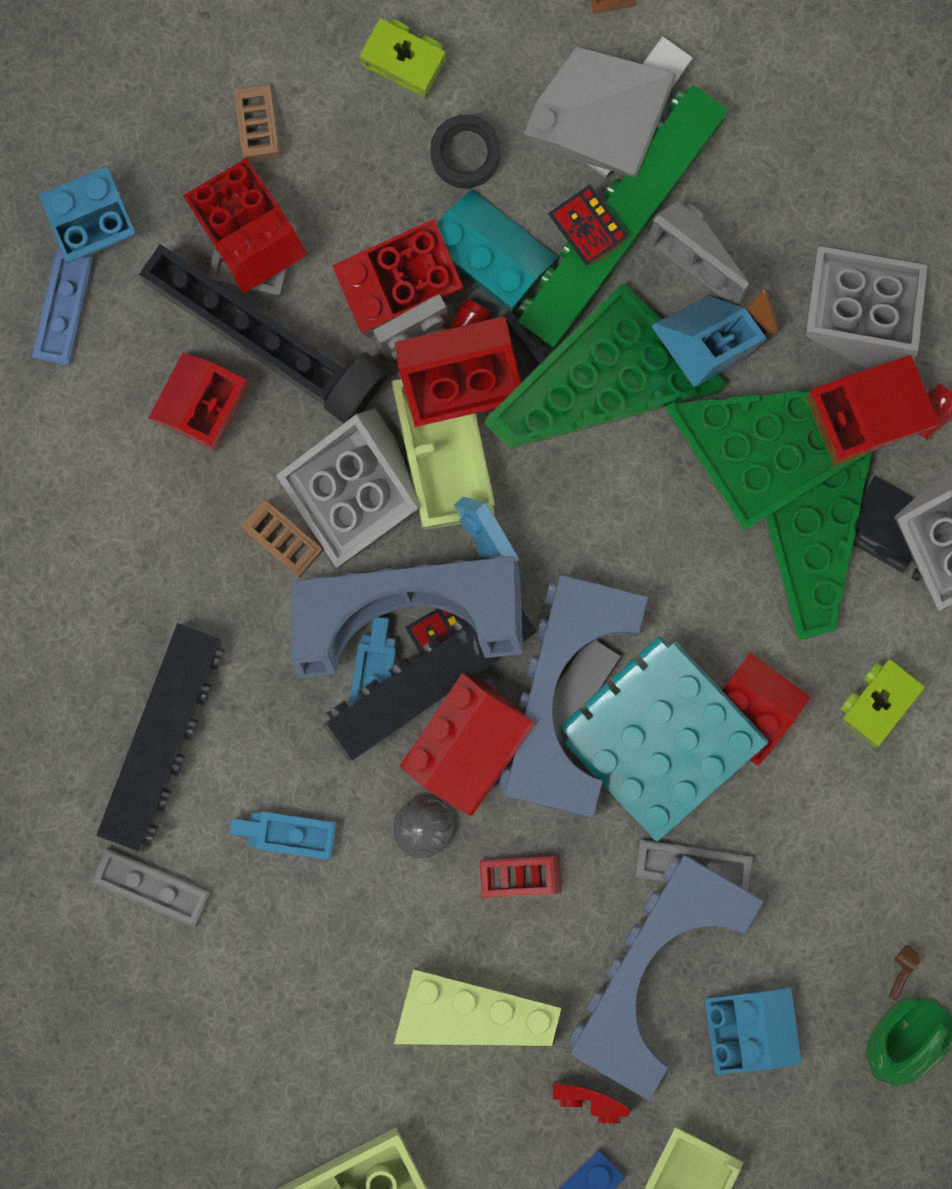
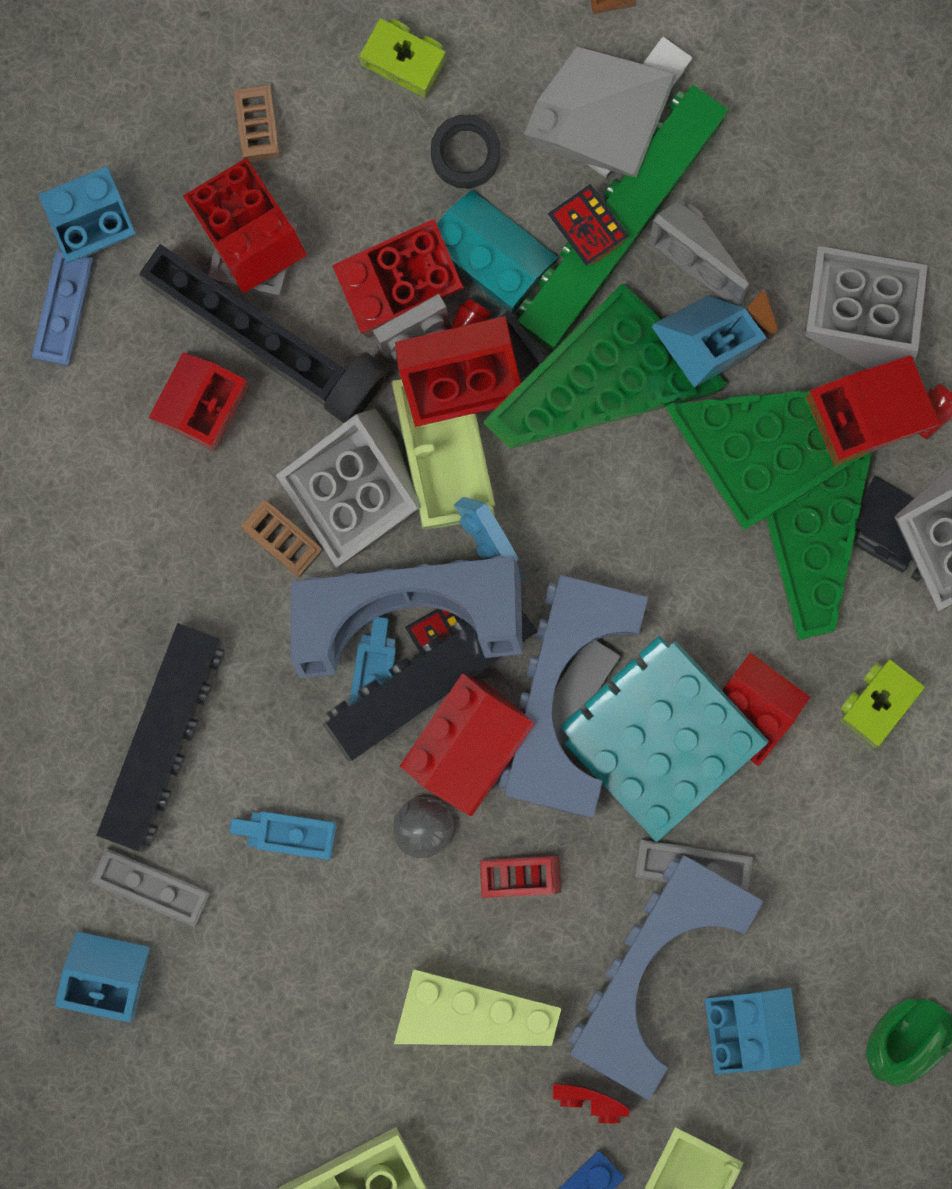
reddish brown hand [888,945,920,1000] -> none
none -> dark azure slope [55,931,151,1023]

